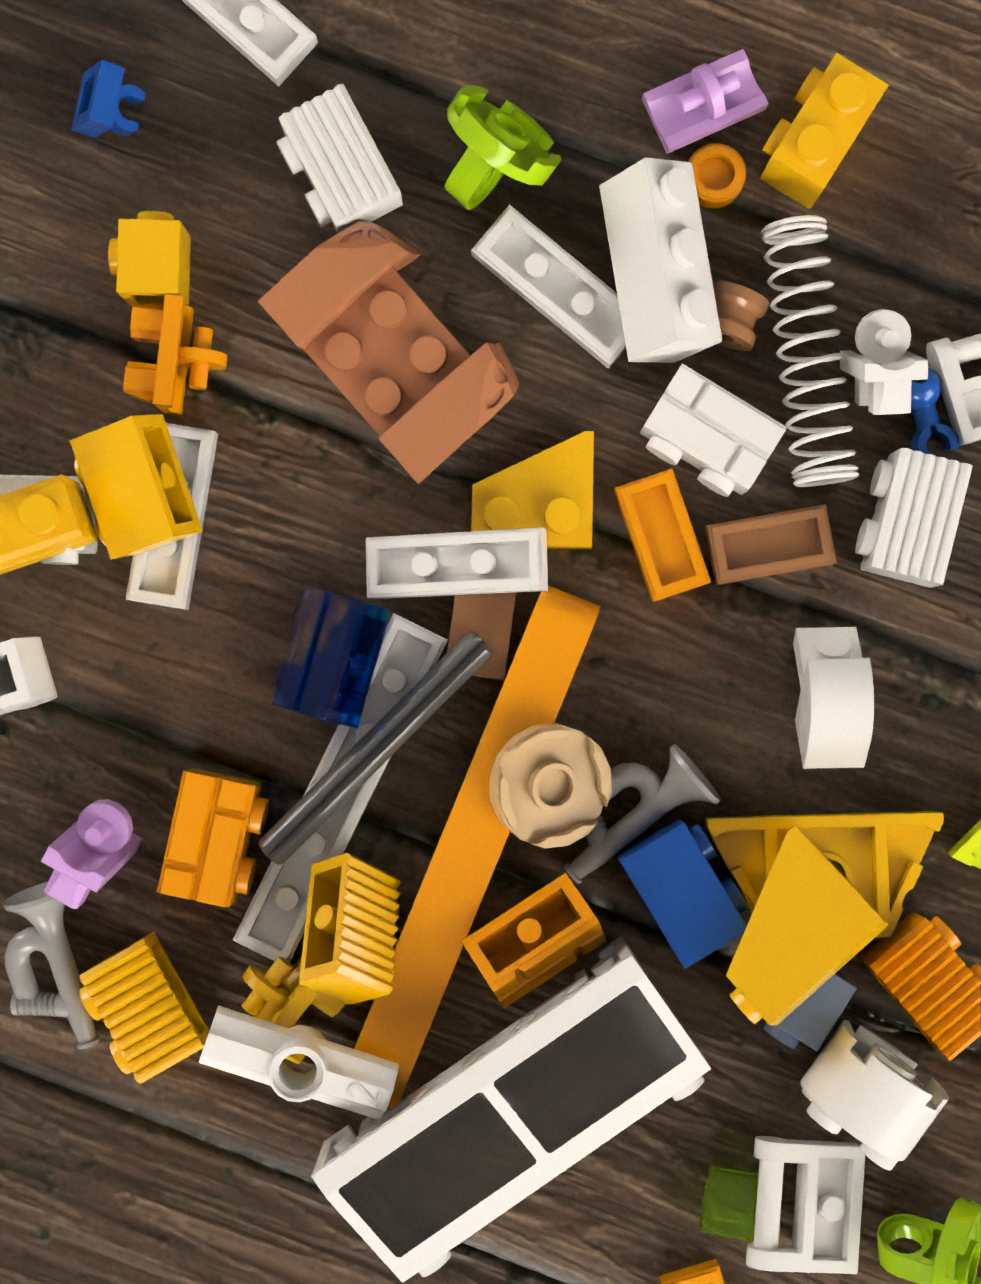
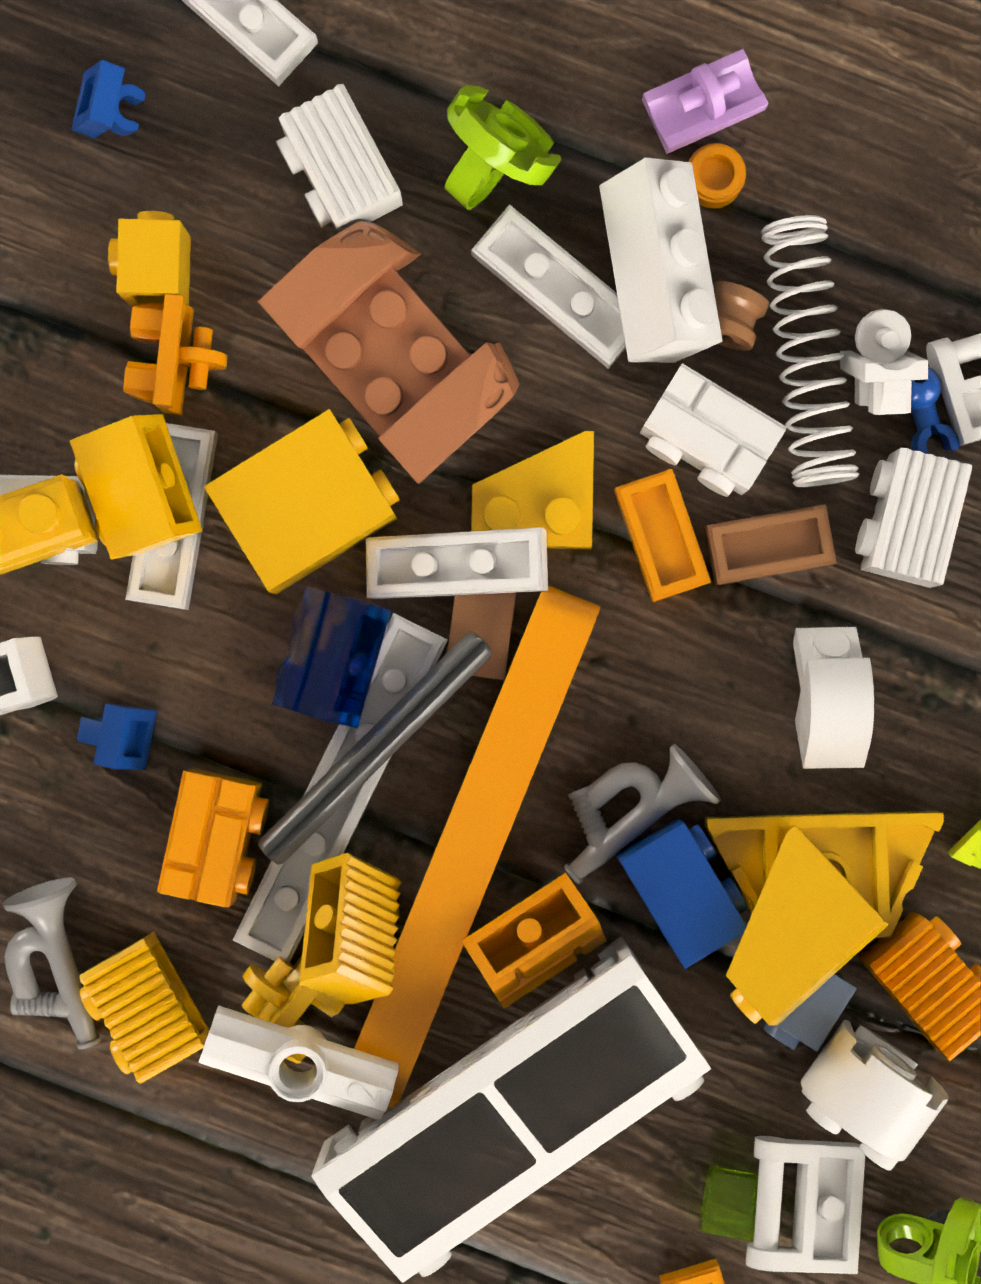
lavender hips [41,799,143,909] -> none
tan tile [489,723,612,848] -> none
yellow brick [760,53,889,210] -> none
none -> blue tile [76,703,157,770]
none -> yellow brick [203,409,400,595]

